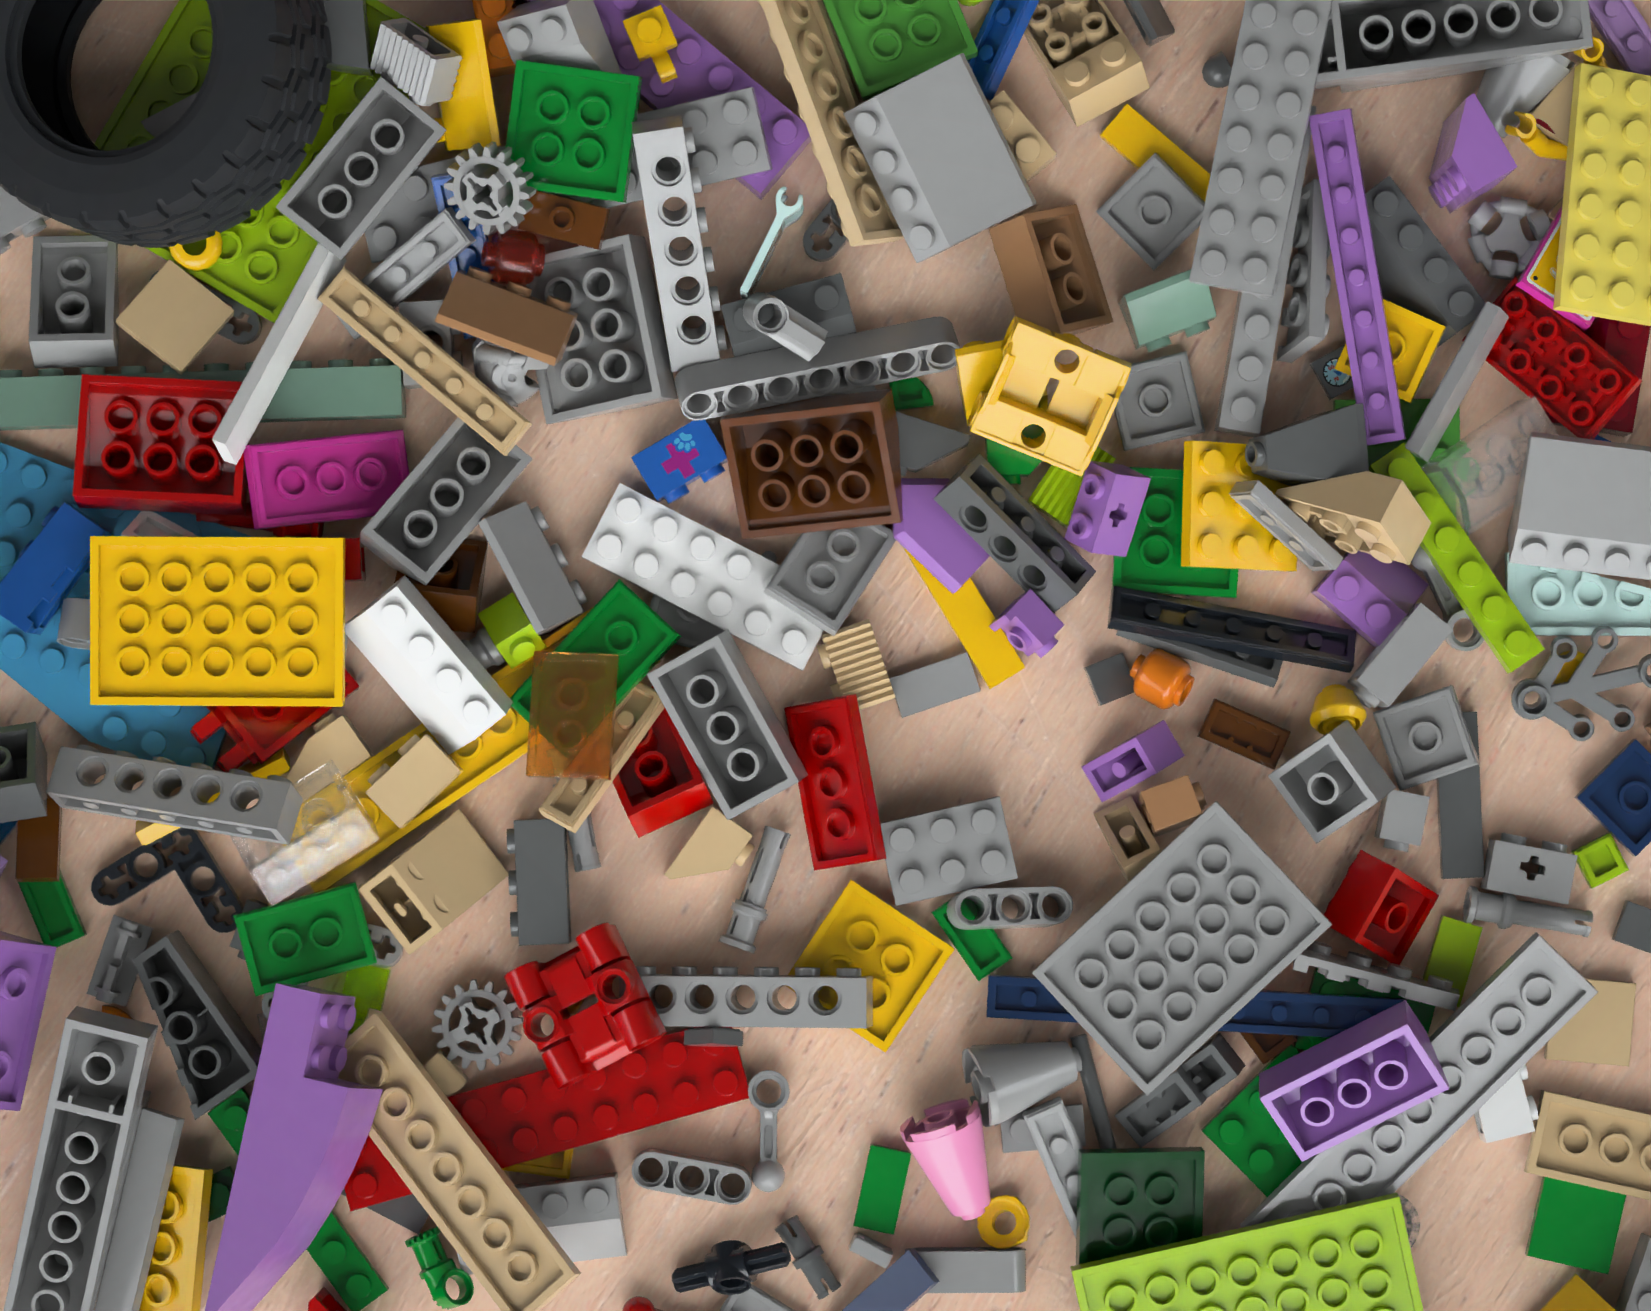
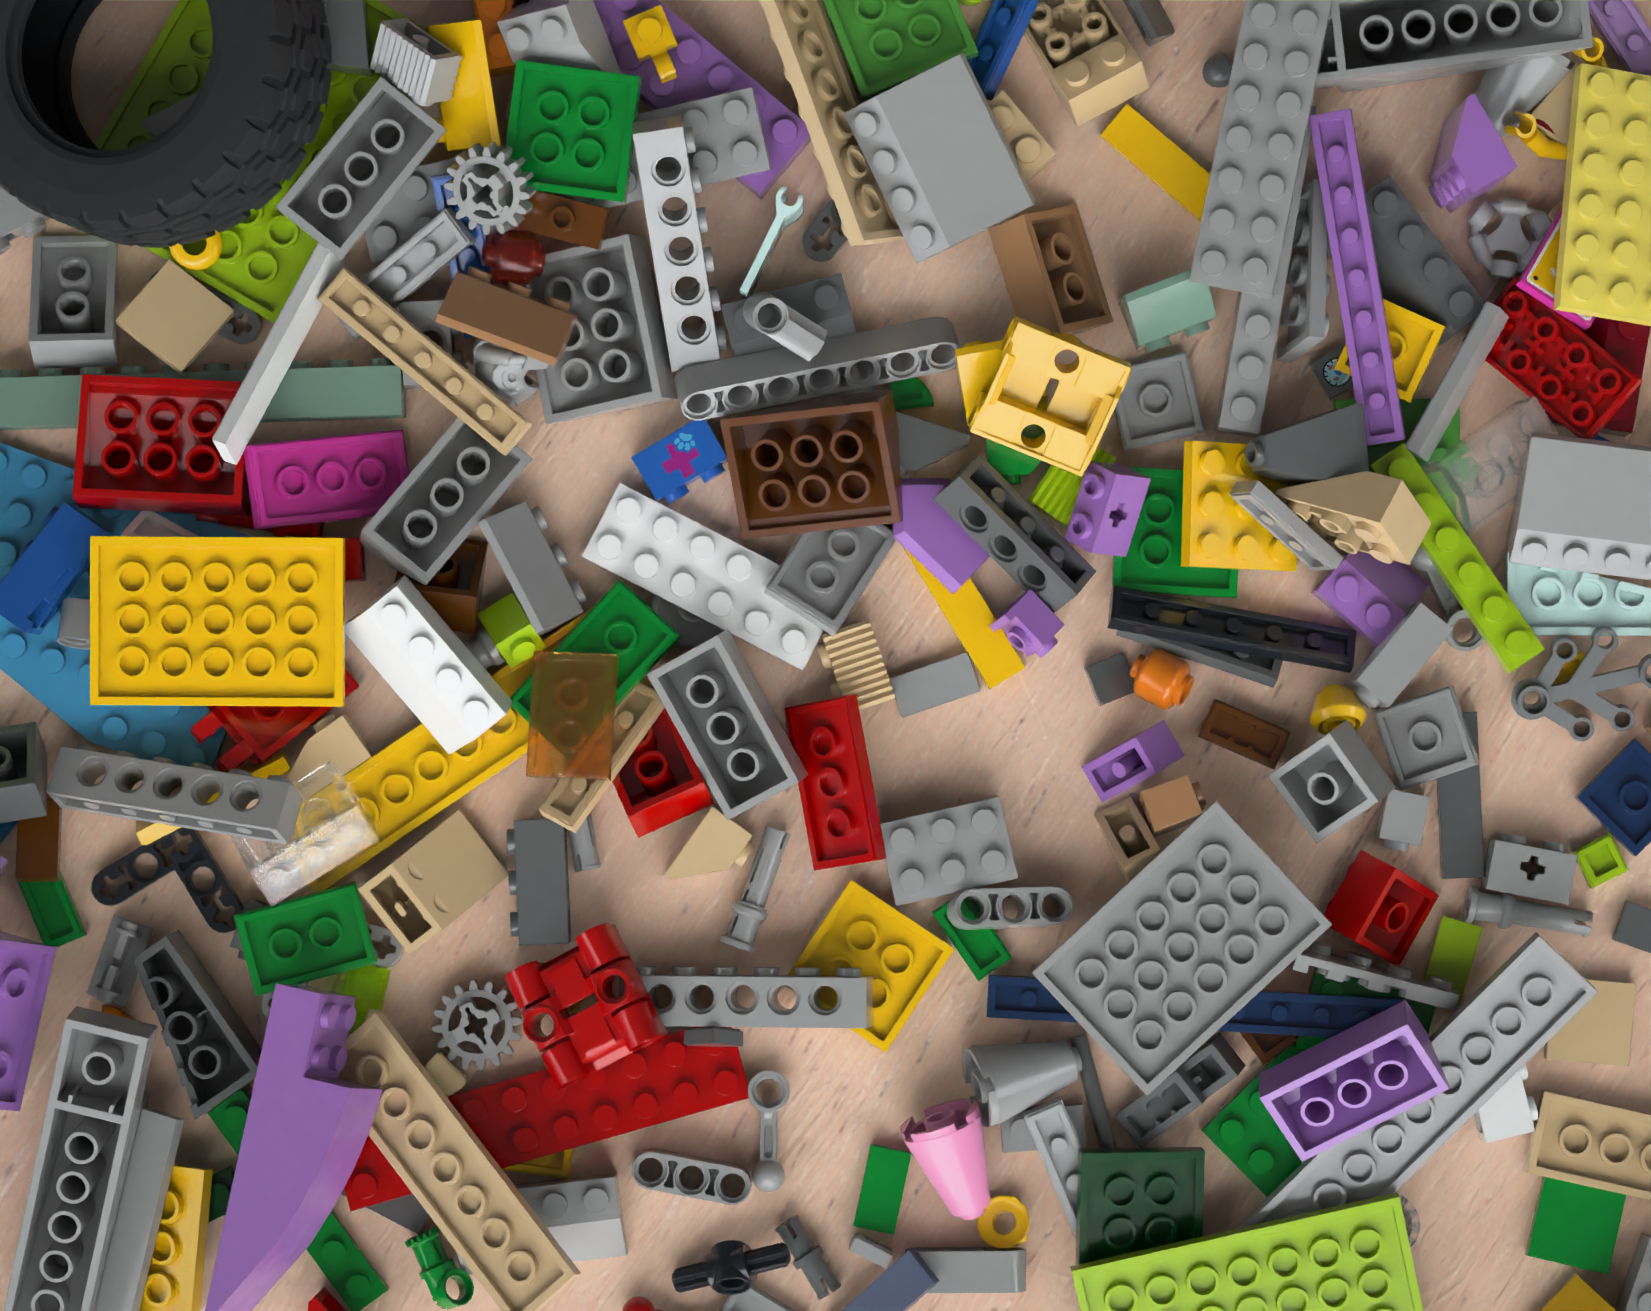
tan brick [365,734,464,829] -> none
light grey tile [1096,153,1205,270] -> none

